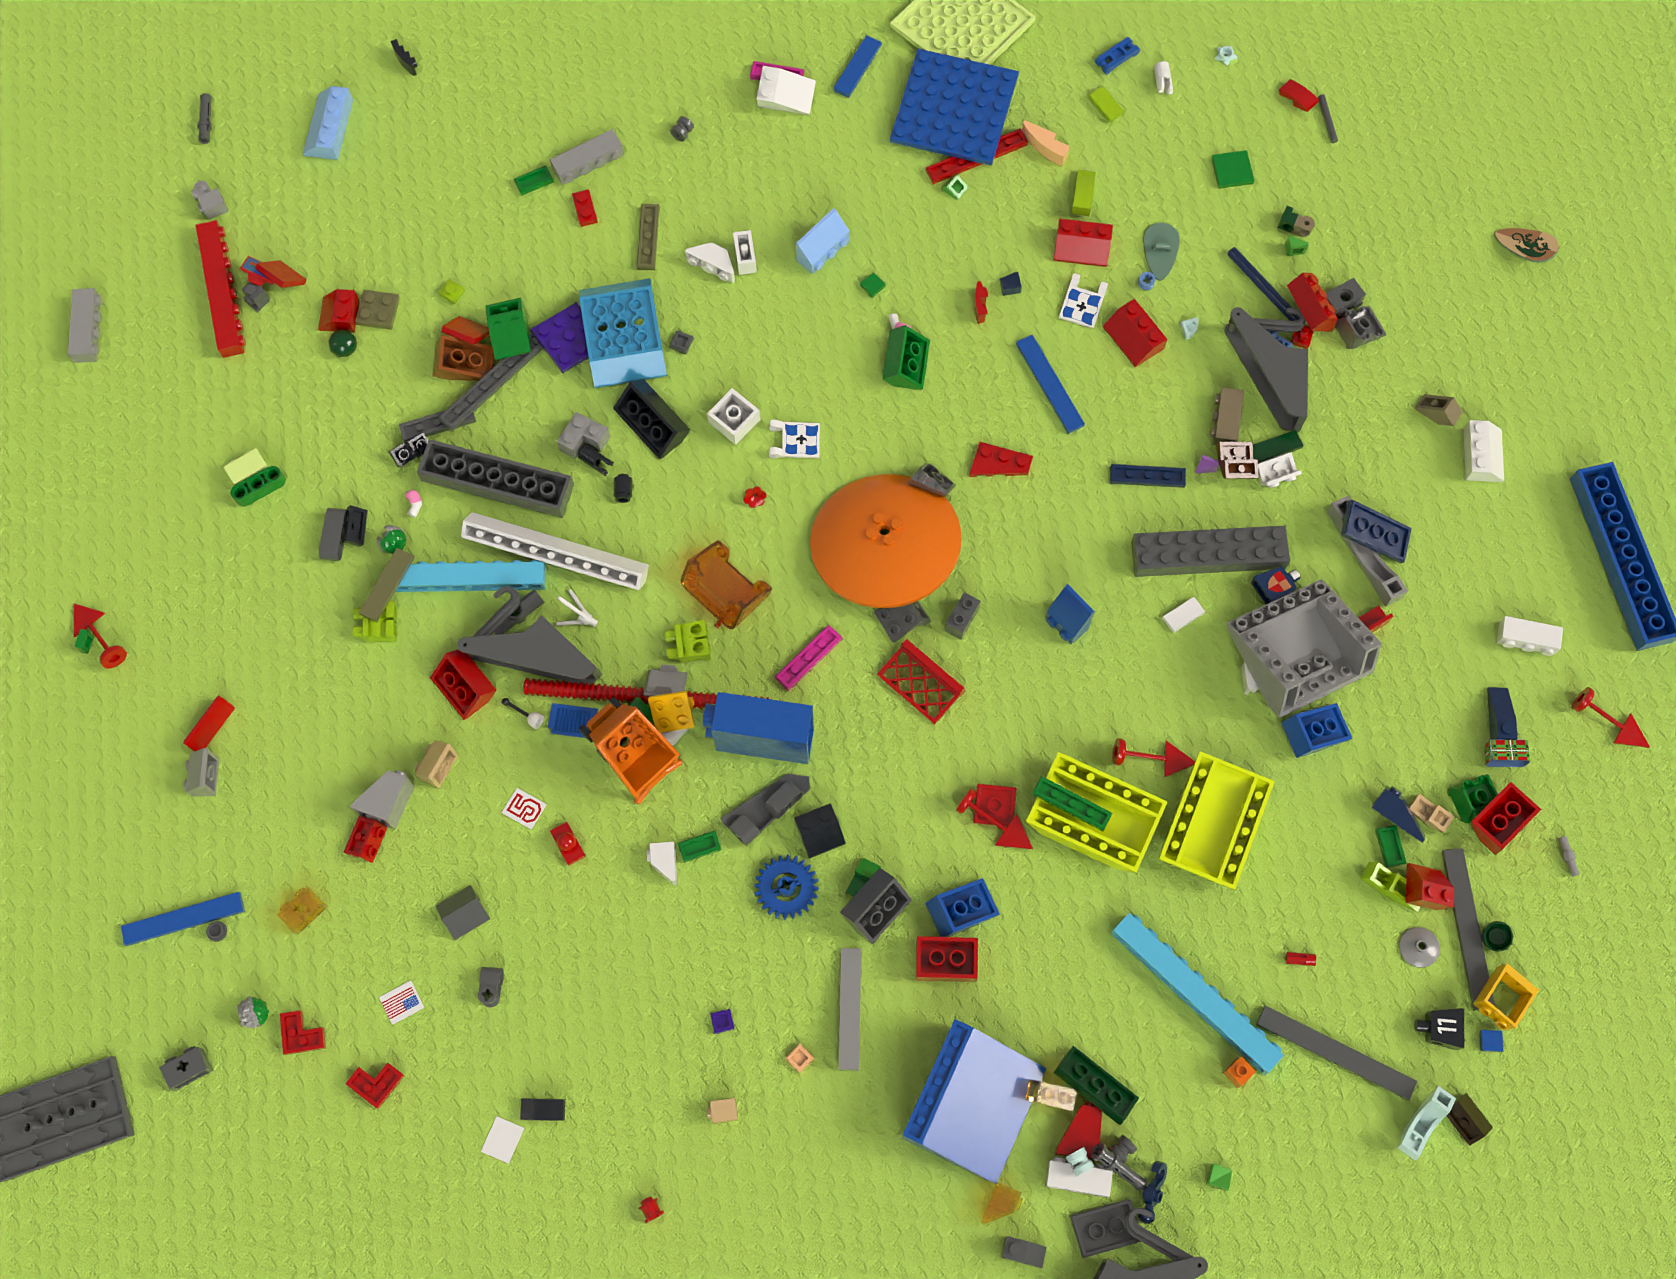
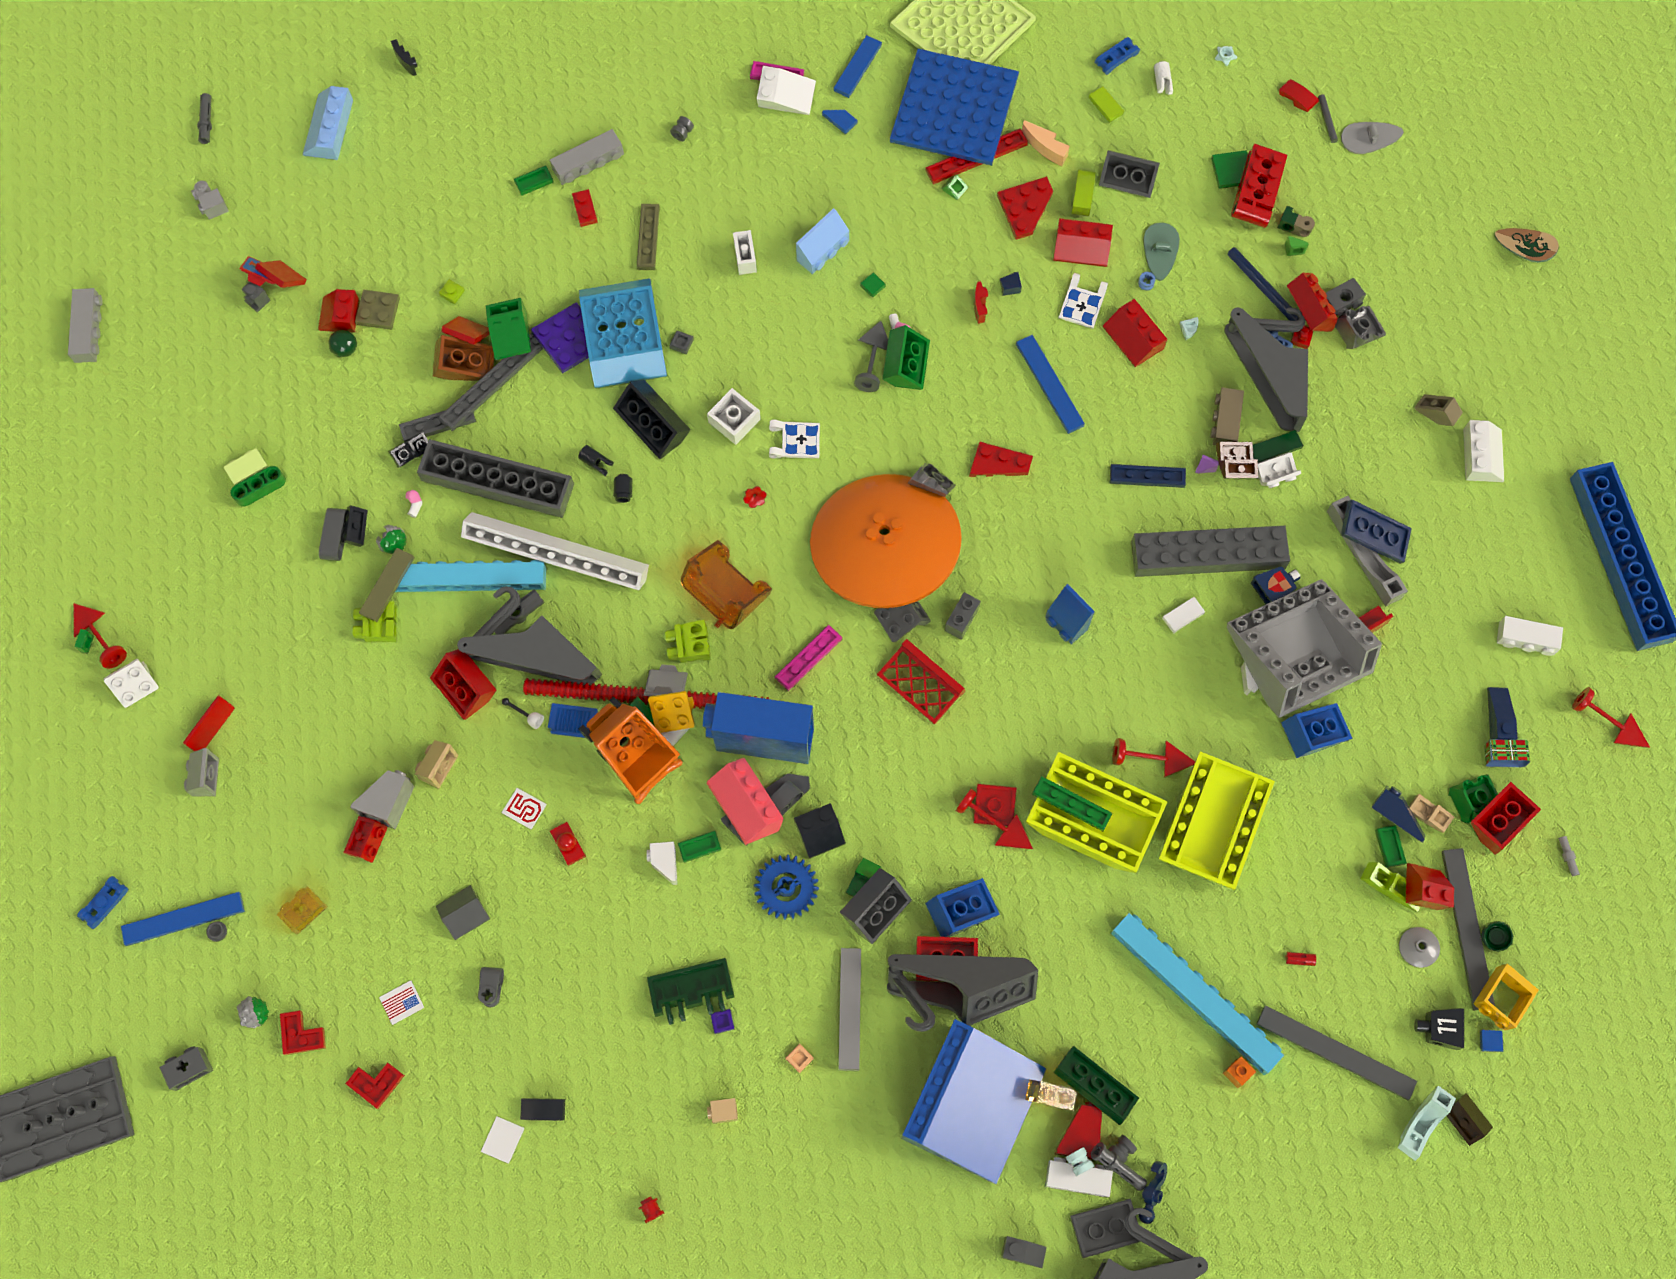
red brick [195,220,246,358] -> none
white plant [556,589,598,627] -> none
light grey brick [557,412,610,459] -> none
white slope [685,242,735,283] -> none
clear yellow slope [981,1182,1023,1224] -> none
bright green slope [1206,1163,1232,1191] -> none
none -> blue plate [77,876,129,929]
none -> white bracket [104,659,159,708]
none -> dark green hinge [647,958,735,1025]
none -> coral slope [707,758,784,845]
none -> blue tile [822,110,858,134]
none -> dark grey piece [854,321,888,392]
none -> dark grey piece [887,954,1038,1032]
none -> red plate [997,176,1053,240]
none -> dark grey slope [1099,150,1160,198]
none -> red hinge [1231,143,1288,228]
none -> light grey shield [1341,122,1404,154]

